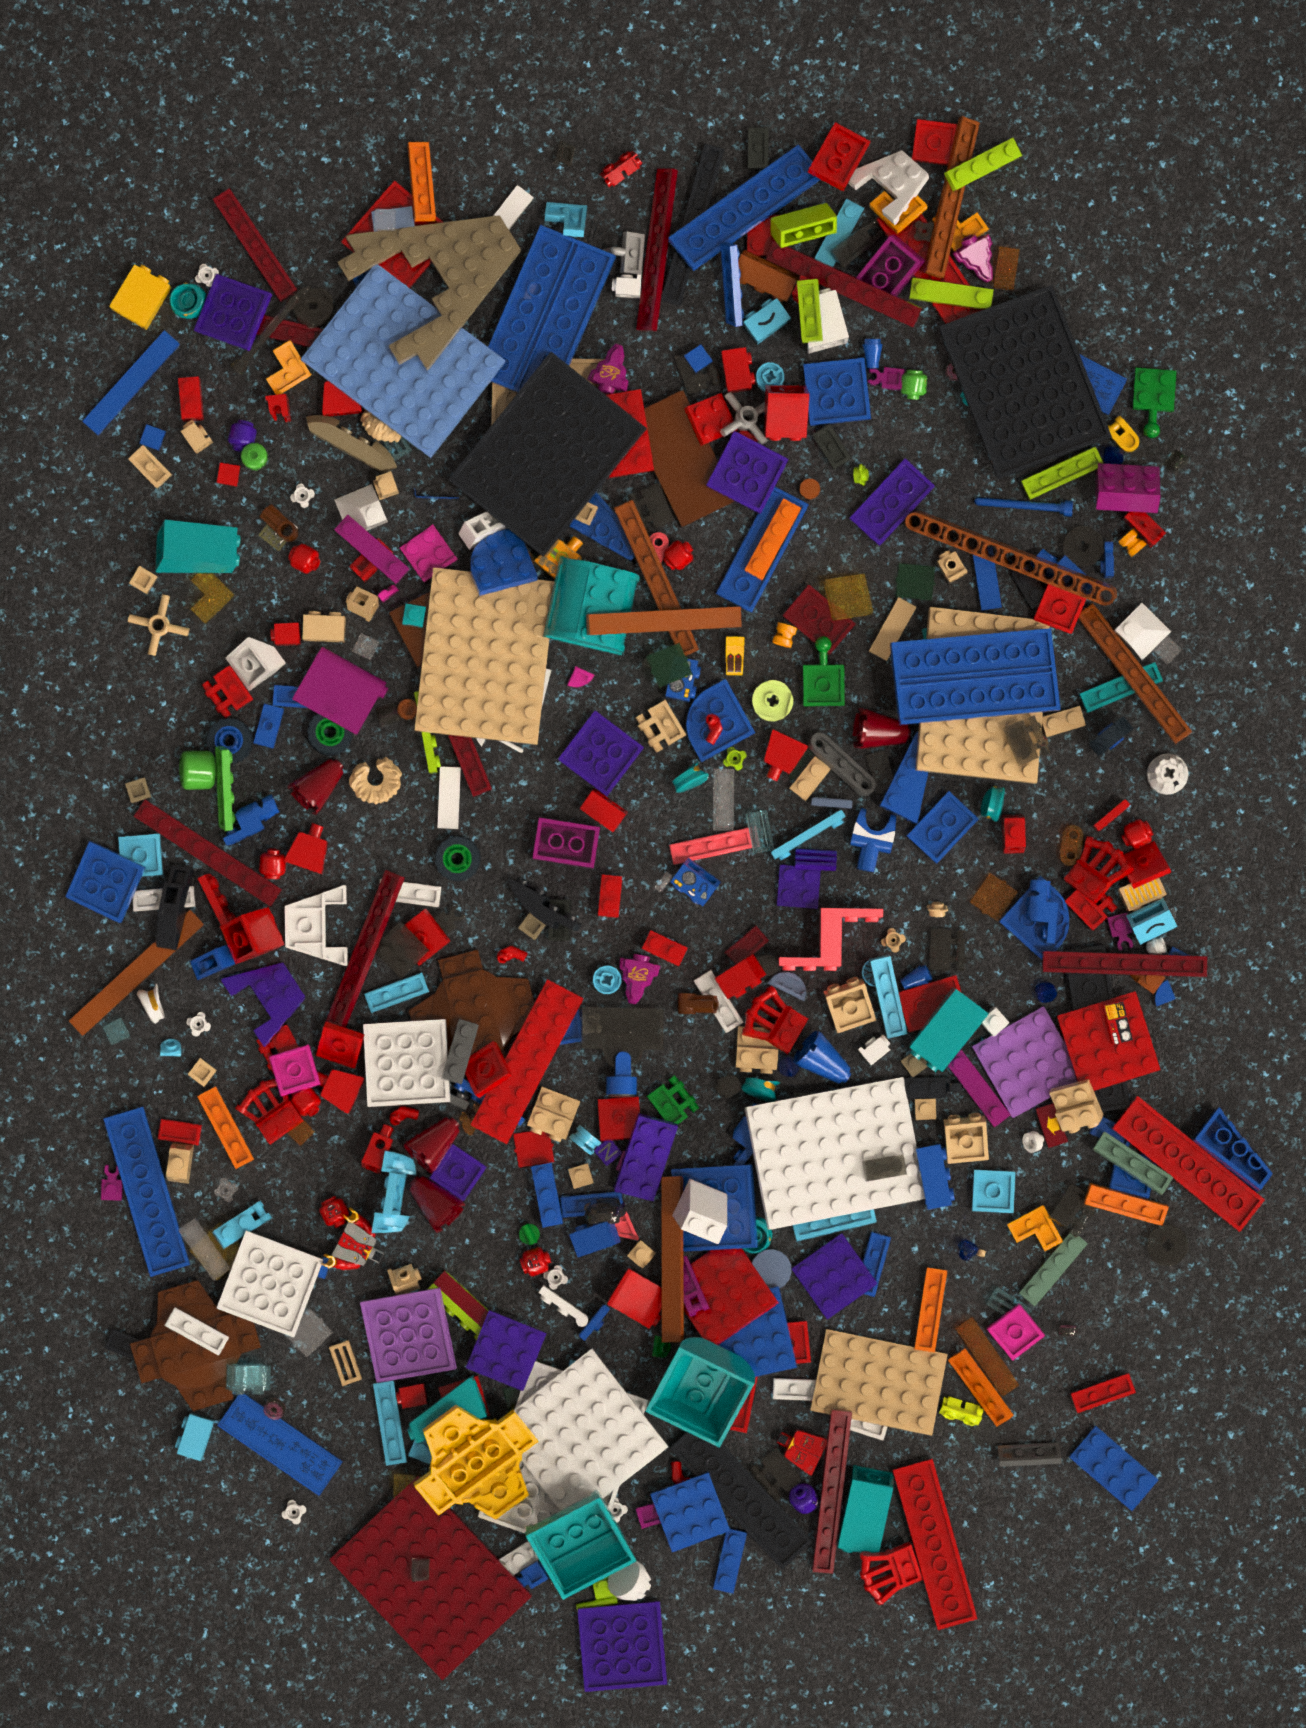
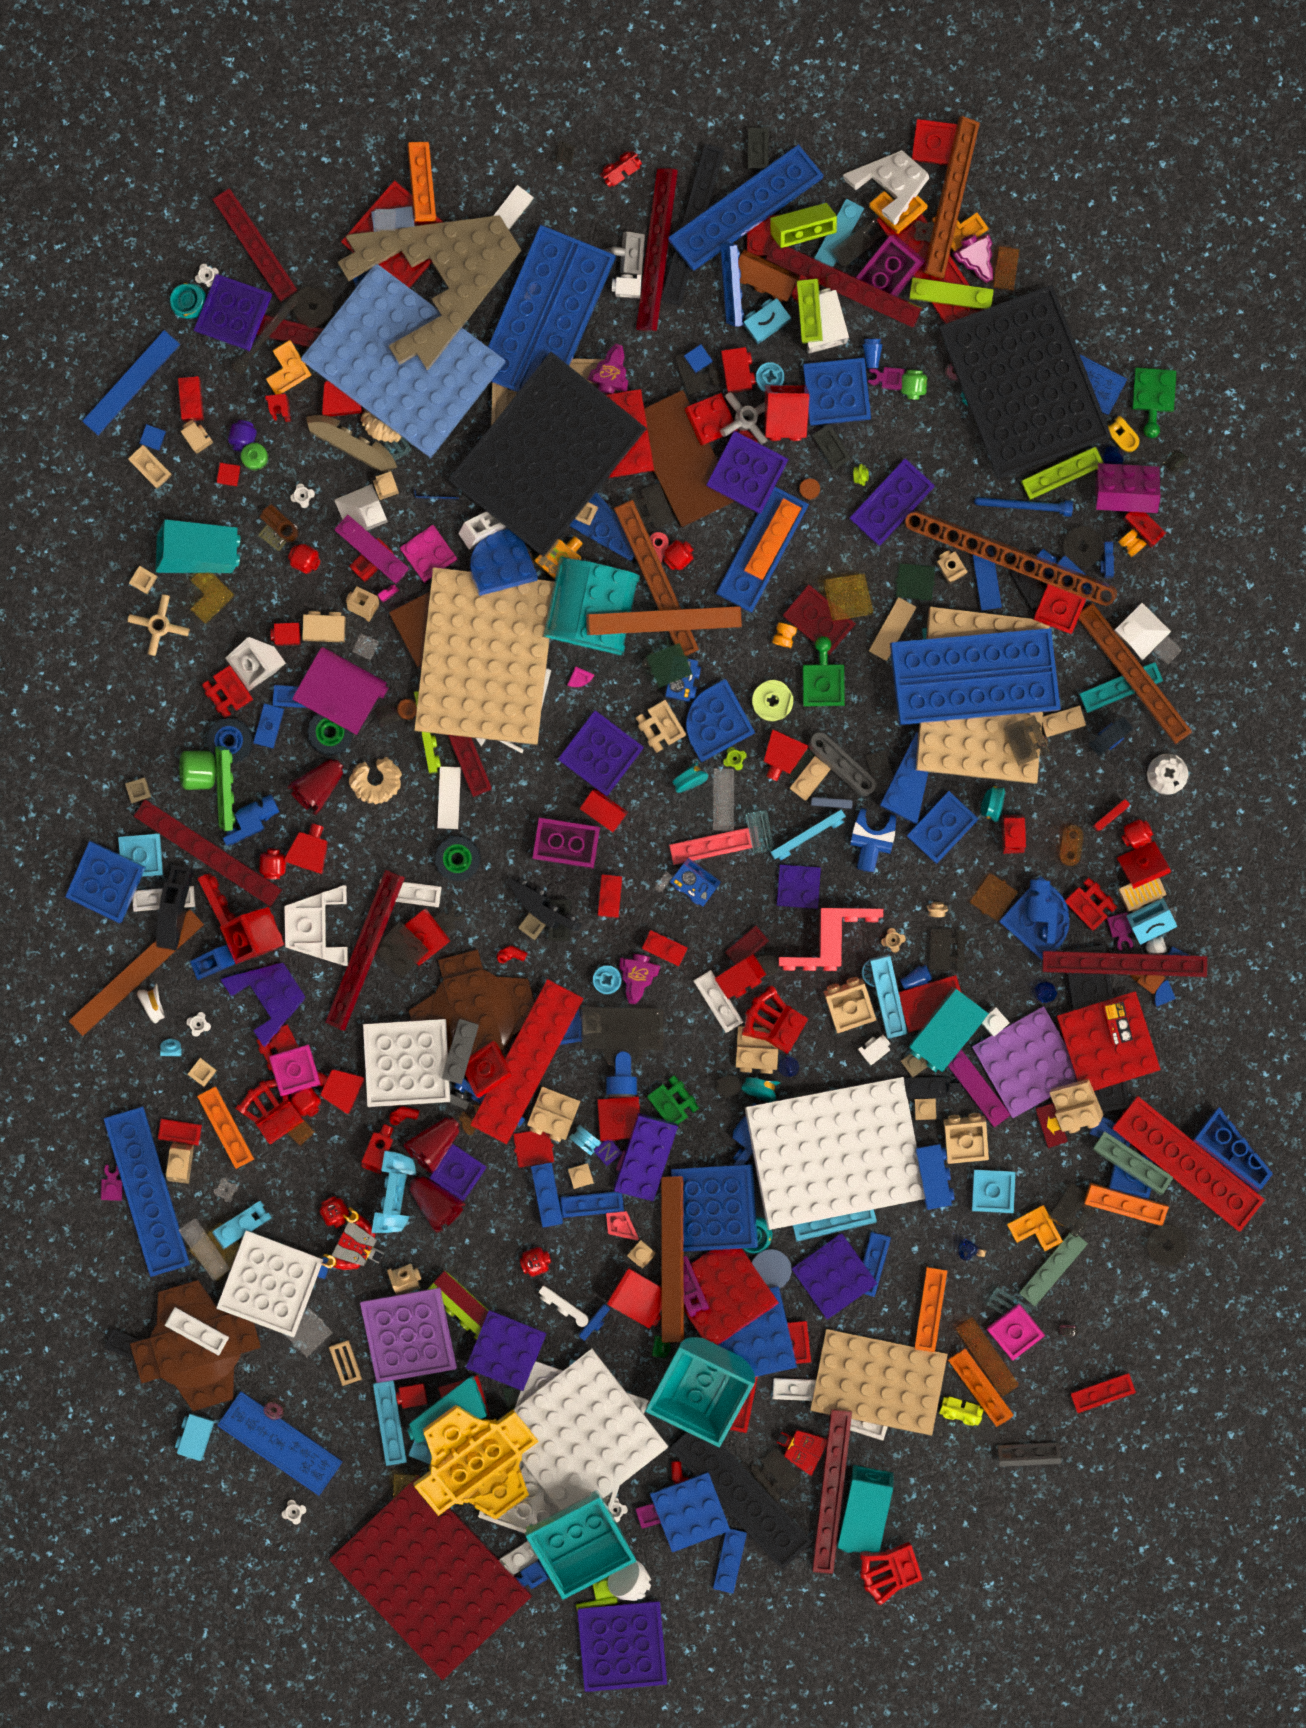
clear light blue tile [103,1018,130,1045] -> none
yellow brick [109,264,172,330] -> none
clear light blue brick [226,1364,271,1395] -> none
red plate [316,1022,365,1069] -> none
medium azure tile [364,973,429,1013] -> none
teal plate [402,604,426,628] -> none
clear smoke slope [411,1558,430,1582] -> none
green plate [519,1223,540,1245] -> none
white plate [544,1265,568,1290] -> none
medium azure plate [545,202,587,237] -> none
blue brick [569,1217,621,1257] -> none
clear smoke plate [584,1198,626,1224] -> none
white slope [672,1179,727,1244] -> none
reddish brown piece [677,993,719,1014] -> none
red arm [705,714,723,745] -> none
yellow leg [725,637,745,676] -> none
sand blue tile [768,972,806,1001] -> none
dark purple head [789,1483,819,1514] -> none
blue cone [793,1031,851,1084] -> none
dark purple tile [795,849,837,871] -> none
red plate [808,122,871,191] -> none
dark red cone [853,708,911,749] -> none
clear smoke plate [862,1154,907,1182] -> none
red plate [892,1458,977,1630] -> none
lime plate [944,138,1022,191] -> none
white tile [1022,1131,1044,1153] -> none
red plate [1064,836,1134,904] -> none
blue plate [1068,1425,1158,1511] -> none

